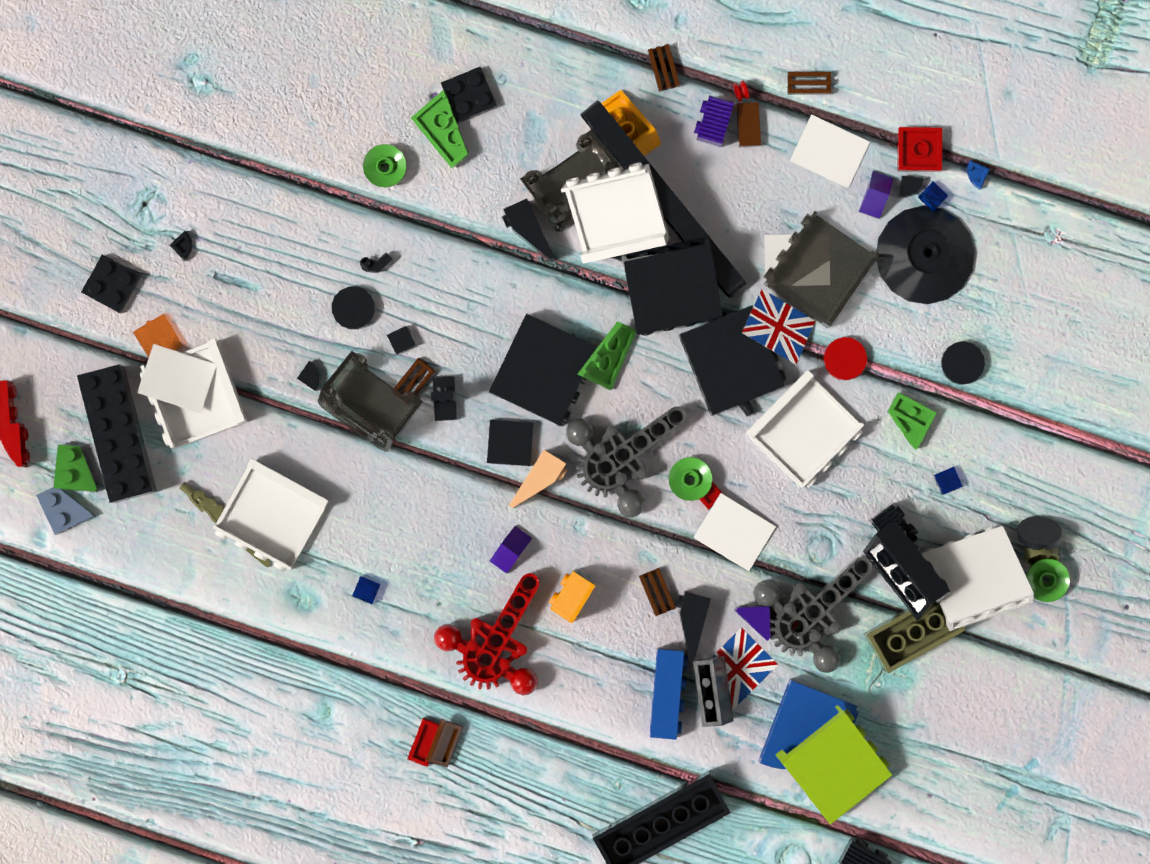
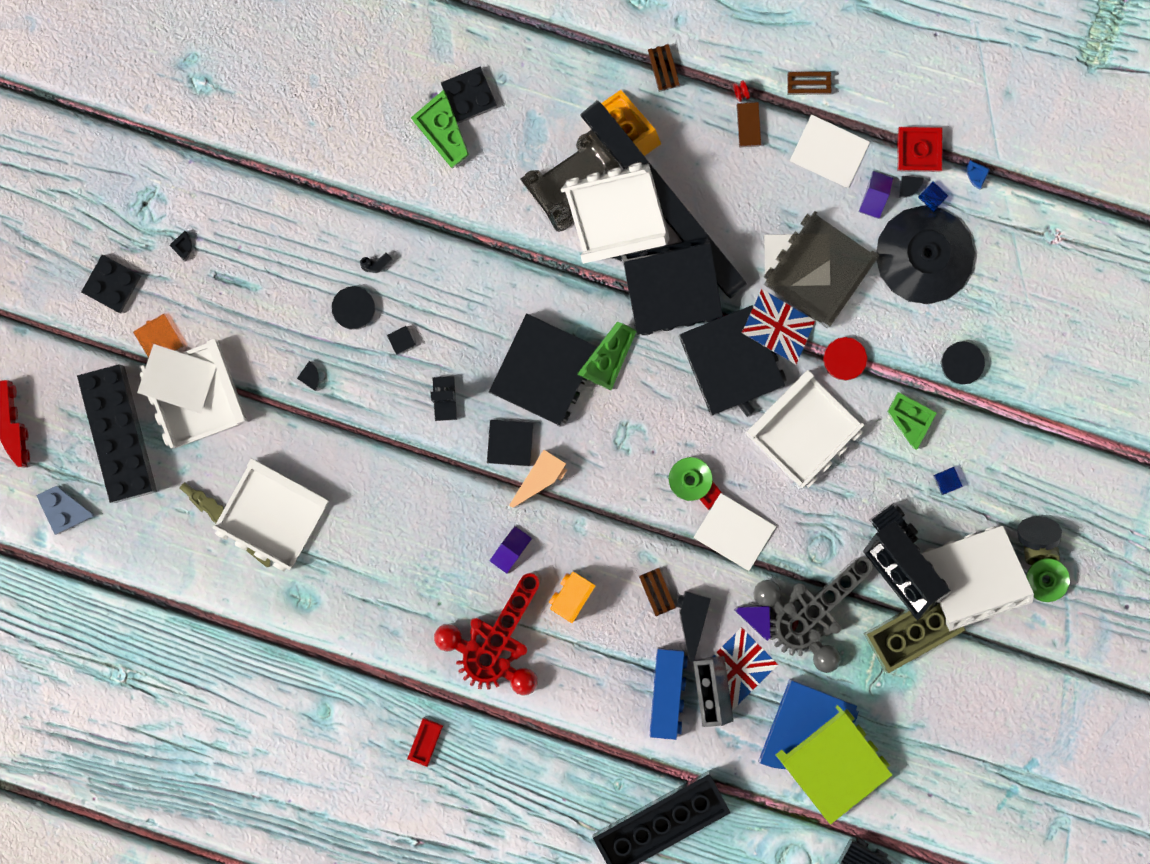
bright green wing [53,444,97,492] -> none
clear smoke windscreen [318,351,423,452] -> none
clear blue tile [352,576,381,604] -> none
bright green dish [363,144,406,188] -> none
reddish brown tile [391,358,436,405] -> none
reddish brown tile [426,719,463,768] -> none
black slope [501,198,554,262] -> none
dark grey piece [566,406,687,517] -> none
dark purple brick [694,95,734,147] -> none

